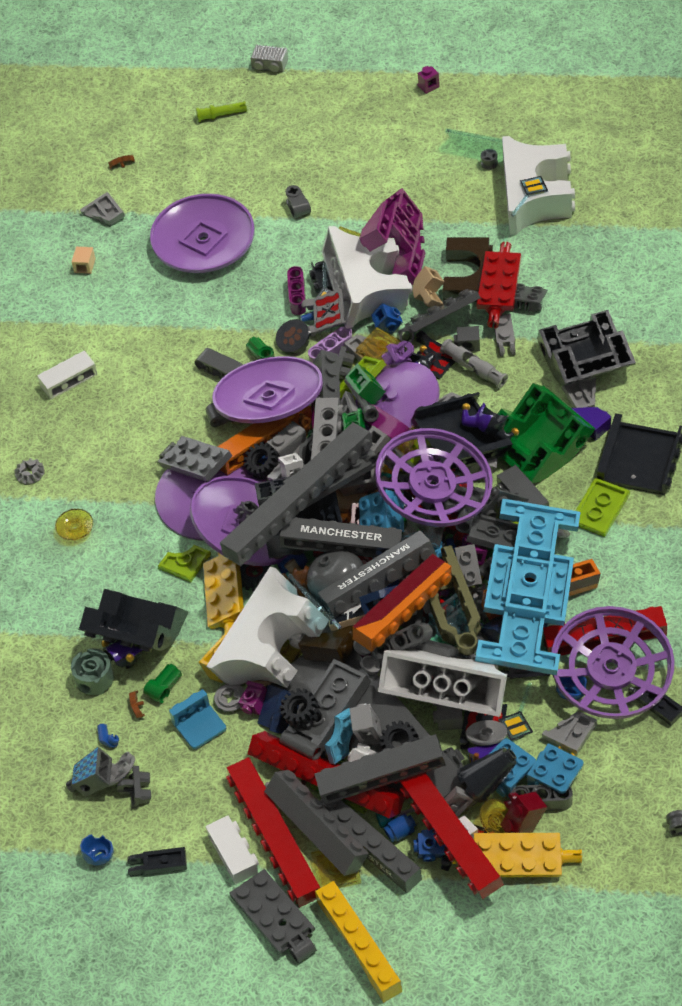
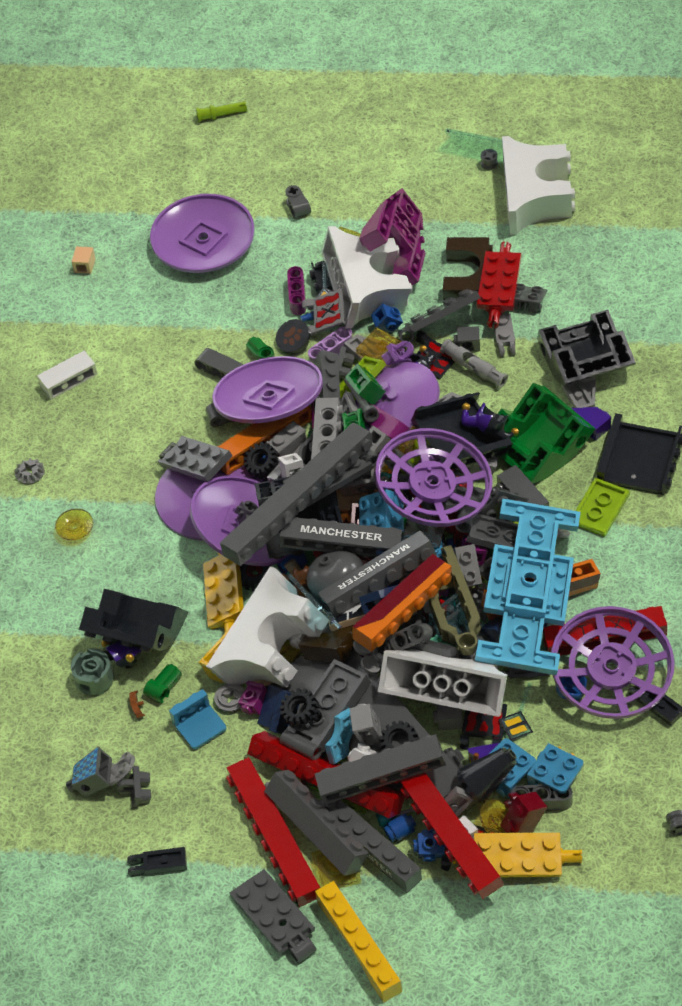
light grey wing [80,192,125,225] -> none
blue hair [80,834,114,866] -> none
blue arm [97,724,119,748] -> none
dark orange piece [108,155,135,169] -> none
lime tile [158,545,211,583] -> none
white brick [206,816,259,885] -> none
light grey brick [250,45,288,72] -> none
dark orange piece [298,413,312,437] -> none
tan brick [413,266,444,307] -> none
magenta brick [417,66,440,94] -> none
light grey dish [466,720,507,745] -> none
piece [511,176,548,217] -> none
light grey wing [542,711,597,755] -> none

